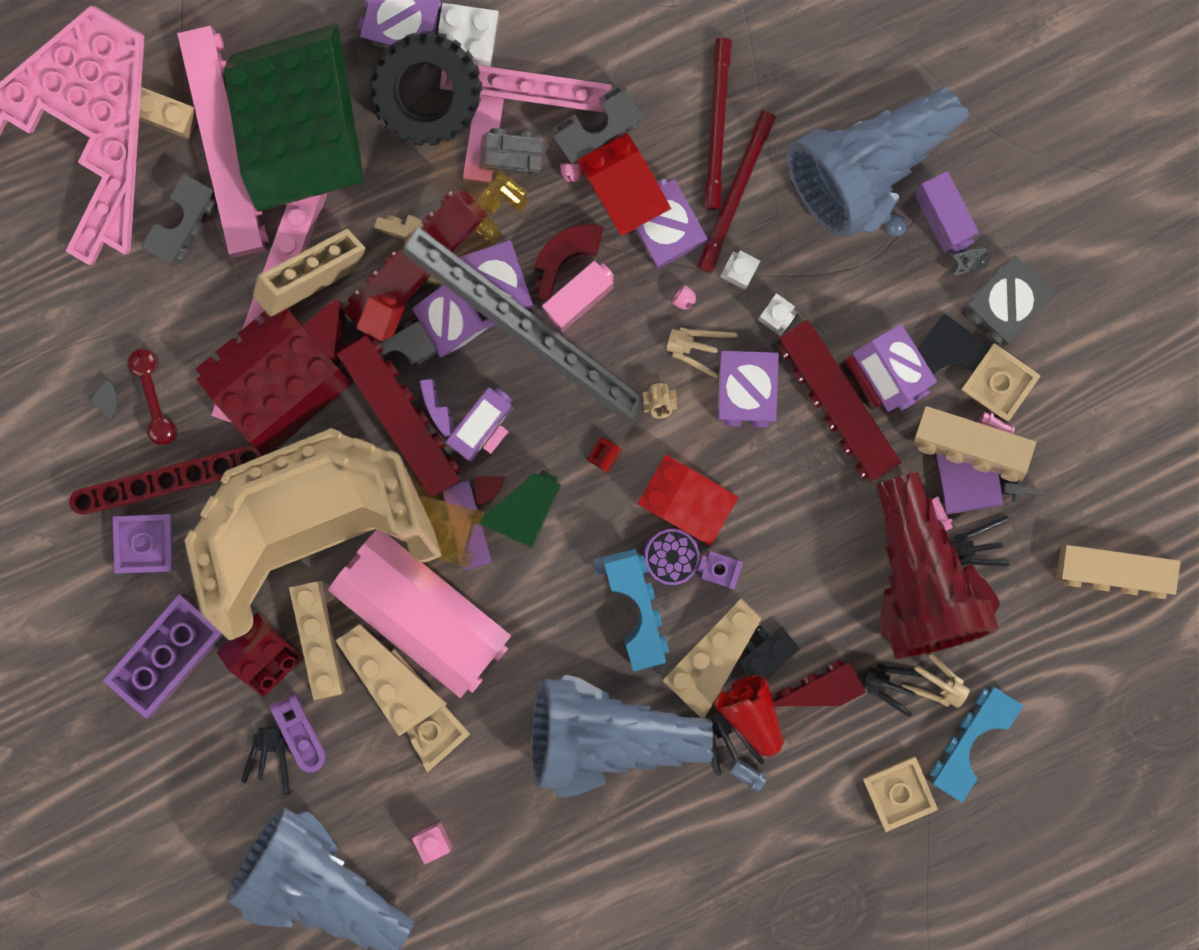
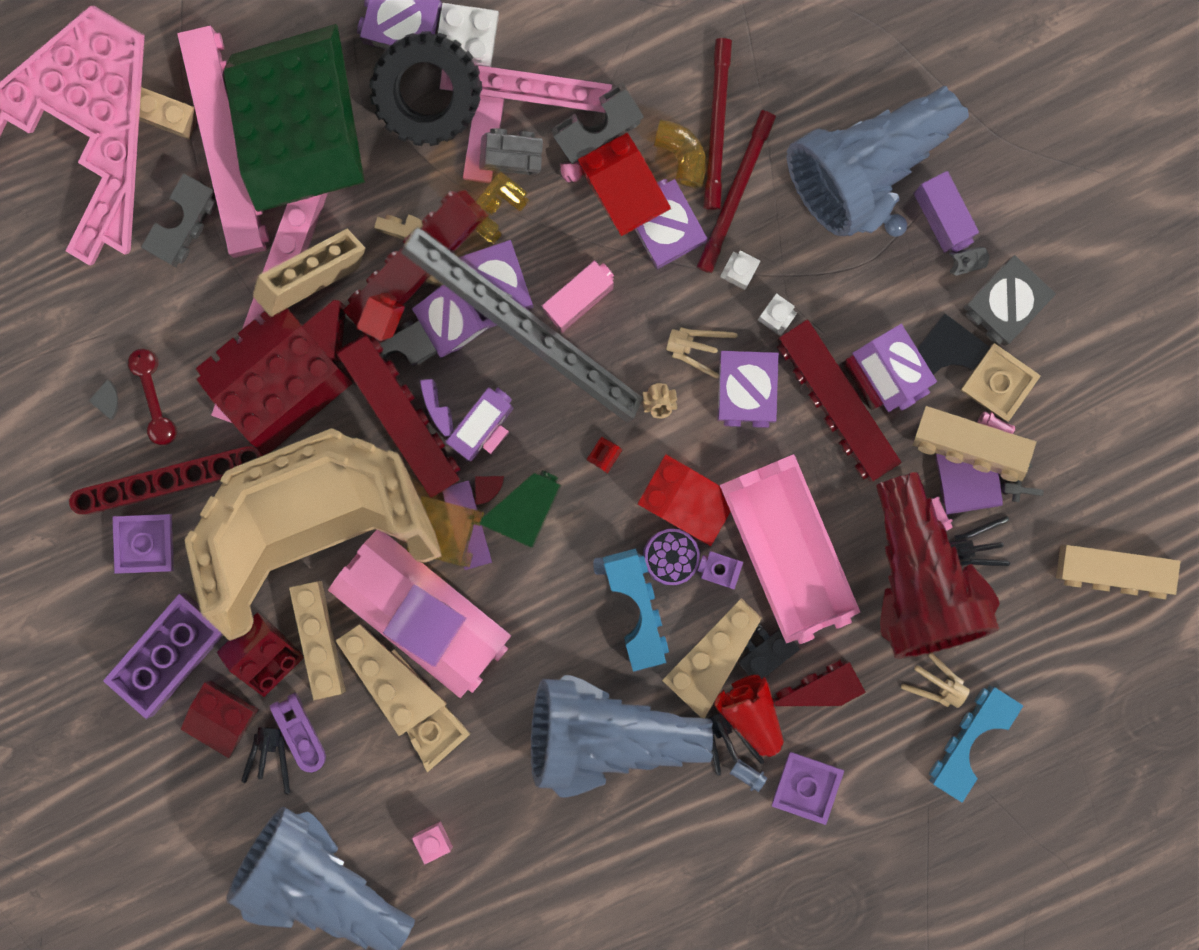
dark red arch [534,225,604,303] -> none
bright pink hinge [672,284,696,310] -> none
black plant [862,663,934,717] -> none
tan plate [862,756,938,832] -> none
none -> dark red slope [180,680,259,758]
none -> medium lavender slope [383,585,466,667]
none -> clear yellow cylinder [654,119,706,188]
none -> bright pink panel [720,454,860,644]
none -> medium lavender plate [771,751,844,825]

